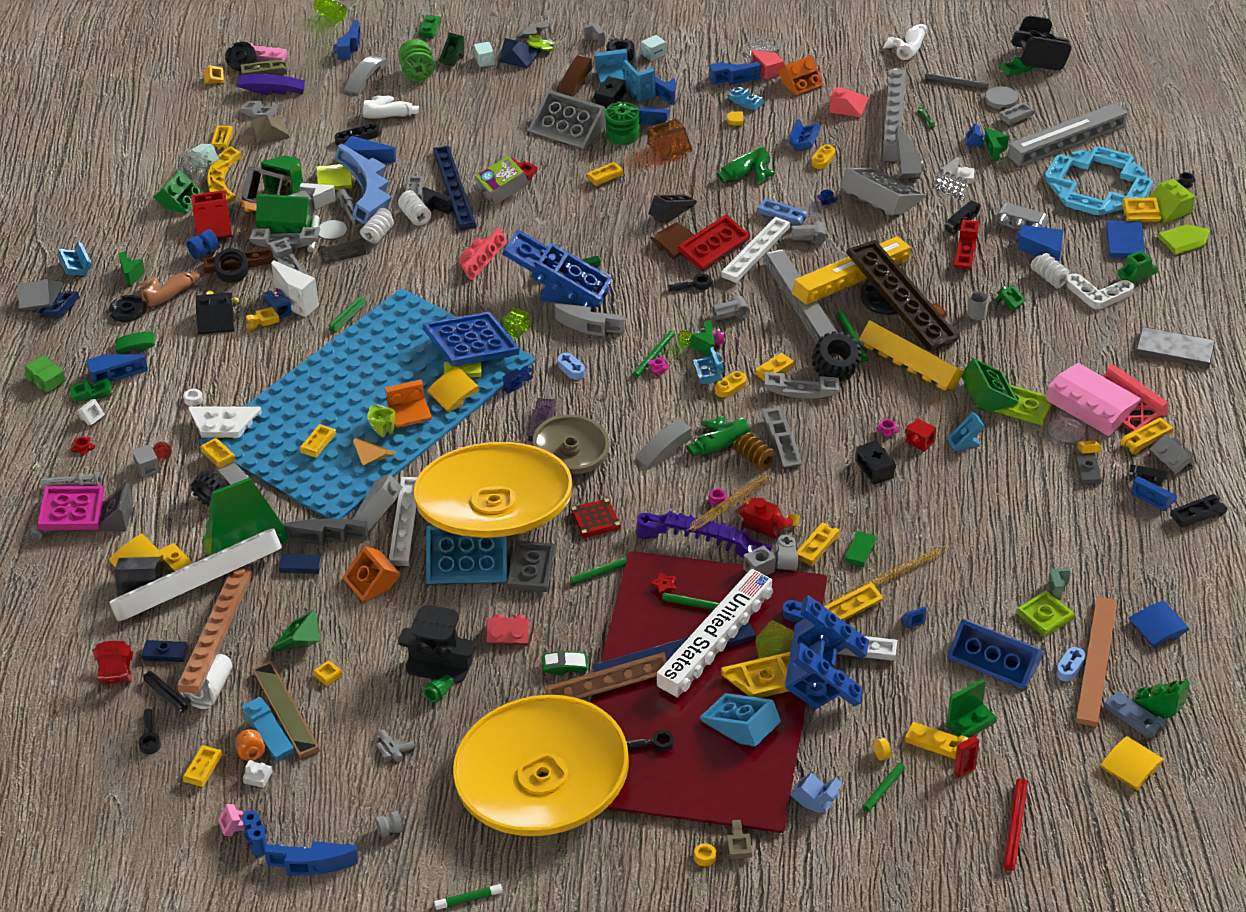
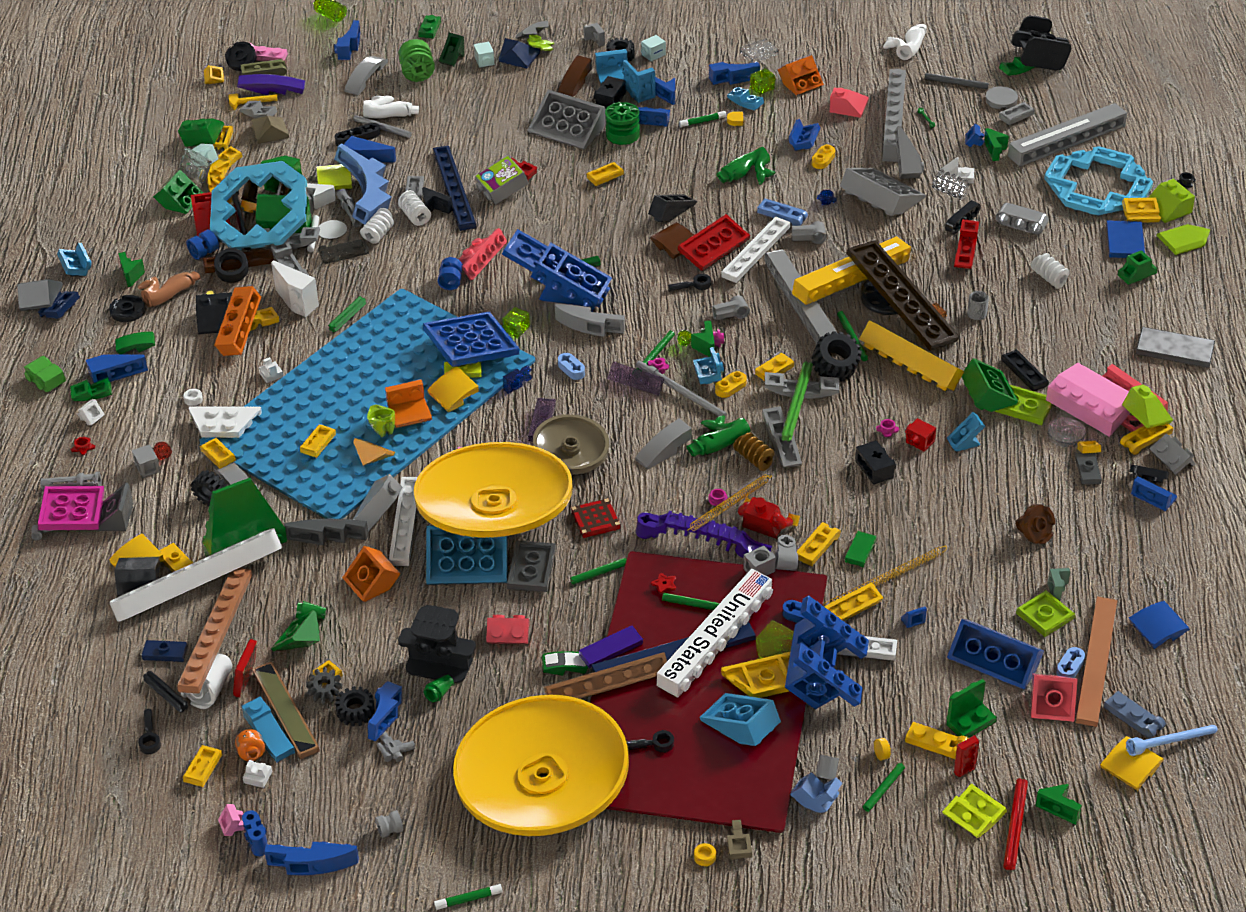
red piece [92,641,133,685] -> none
blue leg [264,288,292,319] -> none
dark blue tile [279,554,322,574] -> none
clear orange slope [647,118,692,161] -> none
coral slope [751,50,784,80] -> none
green bracket [994,284,1026,311] -> none
blue slope [1016,225,1063,262] -> none
white beam [1066,274,1134,309] -> none
green slope [1132,680,1190,718] -> none
black plate [1170,494,1228,528] -> none
none -> green slope [178,118,224,147]
none -> medium azure plate [210,161,307,250]
none -> orange brick [214,286,261,356]
none -> yellow piece [229,93,278,110]
none -> black bar [232,190,251,250]
none -> red tile [233,639,257,698]
none -> white tile [258,357,283,383]
none -> green cone [296,601,326,620]
none -> dark grey gear [306,667,342,704]
none -> black tyre [335,686,375,727]
none -> light grey bar [353,115,412,138]
none -> blue slope [368,681,402,741]
none -> blue wheel [438,257,463,290]
none -> dark purple tile [579,626,643,669]
none -> clear purple plate [607,361,665,396]
none -> light grey bar [636,360,727,418]
none -> green bar [679,111,726,128]
none -> clear neon green brick [750,68,776,95]
none -> bright green axle [781,361,813,442]
none -> light grey piece [816,755,839,780]
none -> neon yellow slope [942,784,1007,838]
none -> black tile [1001,349,1049,391]
none -> reddish brown tile [1015,504,1055,544]
none -> coral slope [1031,674,1078,722]
none -> green slope [1035,784,1082,825]
none -> lime slope [1122,384,1173,429]
none -> light blue piece [1126,725,1218,756]

